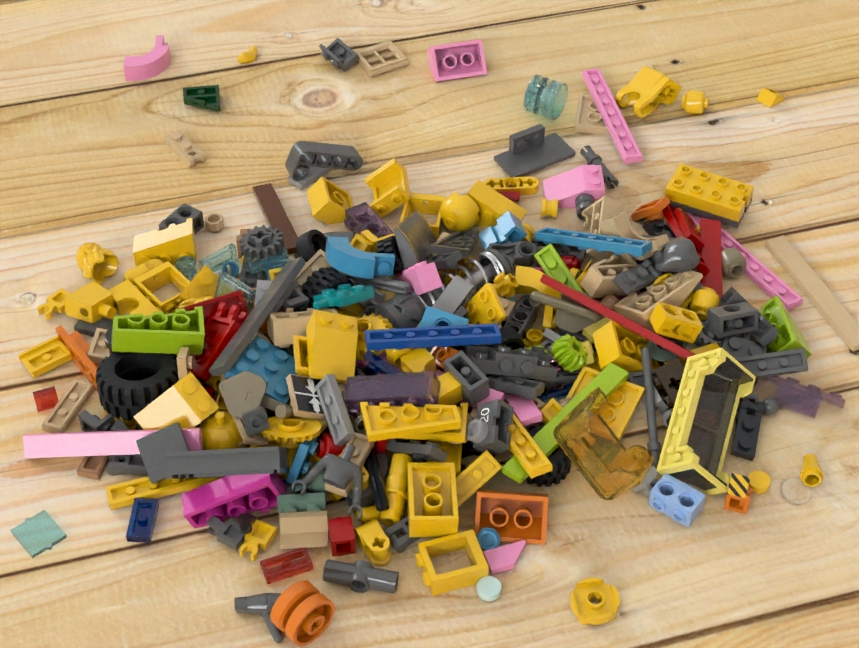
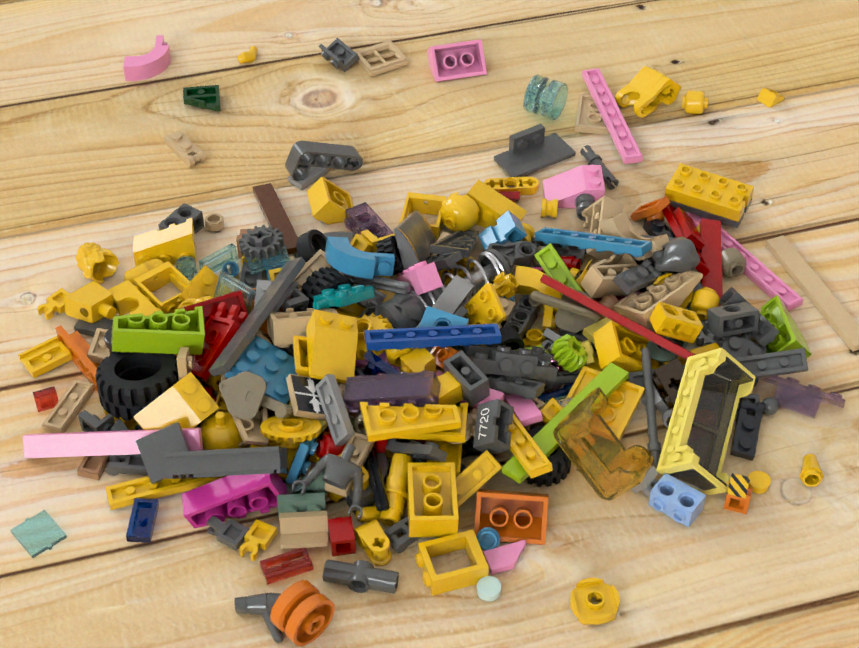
clear smoke arm [238,513,257,534] -> none
dark grey bracket [241,406,271,436] -> none
yellow panel [365,158,411,219] -> none
light grey tile [466,419,488,443] -> none

